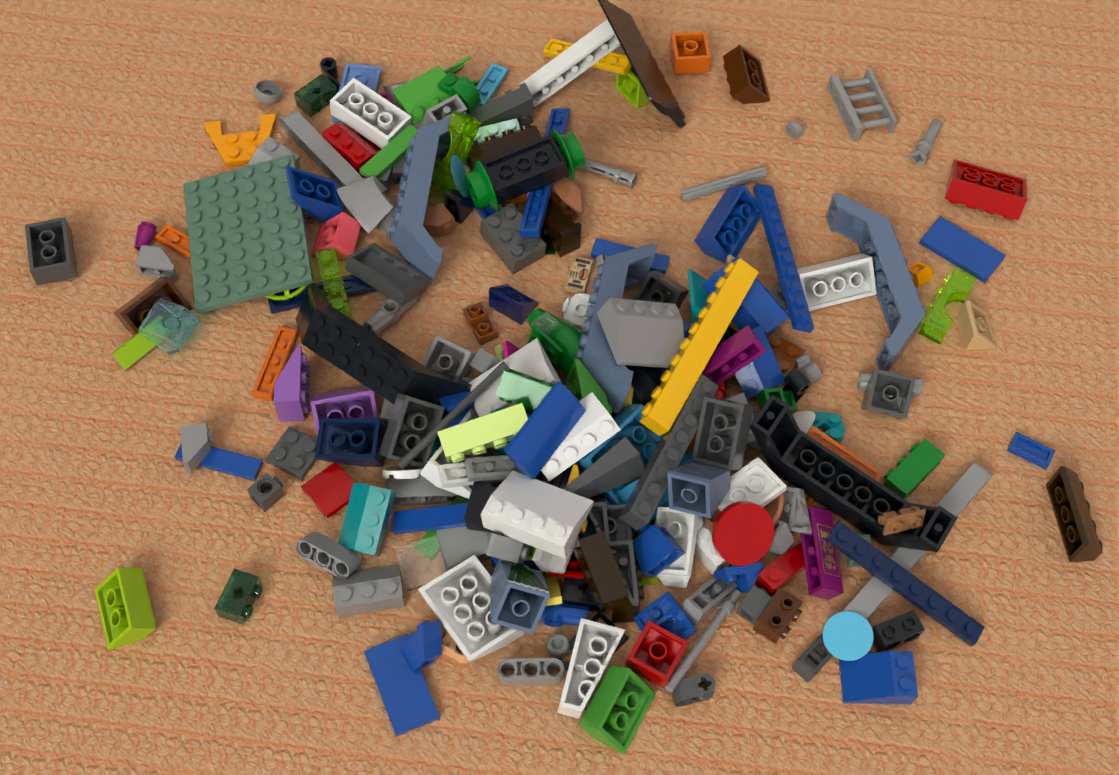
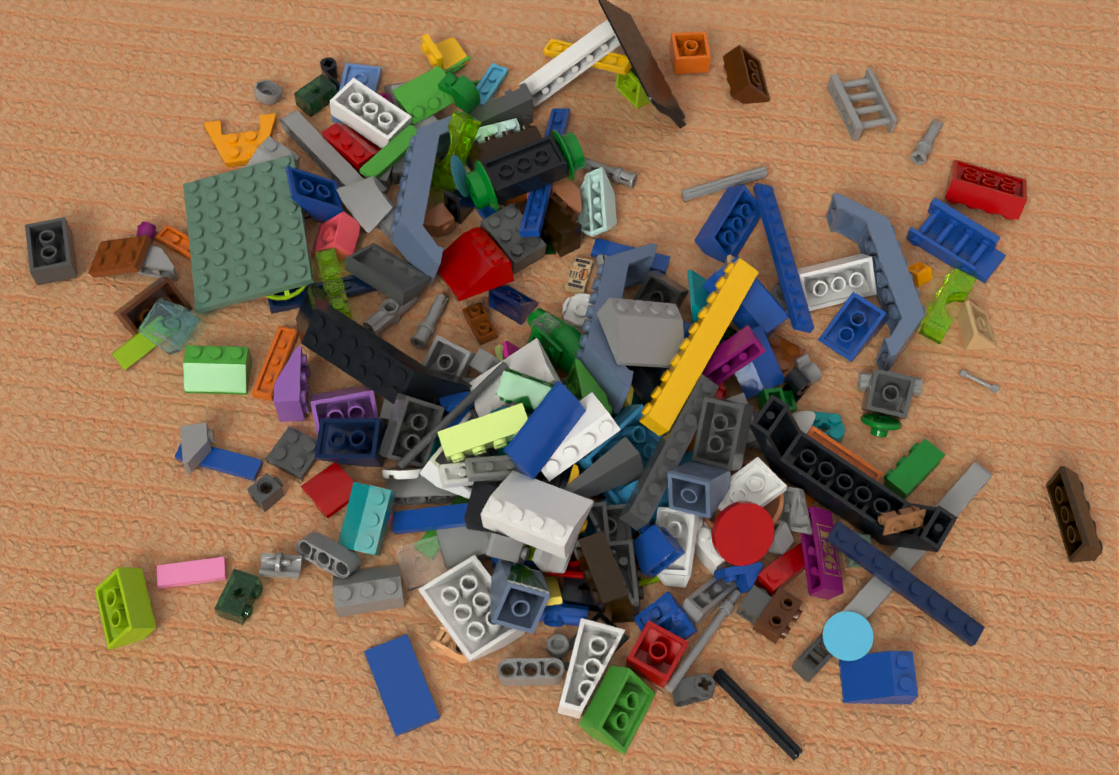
blue slope [401,619,442,671] -> none
light grey brick [423,94,467,125] -> none
light grey tile [785,121,804,139] -> none
black brick [872,610,925,652] -> none
blue tile [1007,432,1055,470] -> none
none -> dark orange plate [88,235,152,278]
none -> bright pink tile [157,557,226,589]
none -> slope [183,345,252,395]
none -> light grey hips [259,552,303,579]
none -> light grey pin [410,294,448,349]
none -> yellow bracket [420,34,469,71]
none -> red slope [437,227,514,301]
none -> light aqua wedge [576,167,617,237]
none -> black axle [713,668,803,760]
none -> blue slope [818,292,888,362]
none -> green piece [860,414,902,437]
none -> blue fence [906,198,1001,279]
none -> light grey hinge [959,369,1000,393]

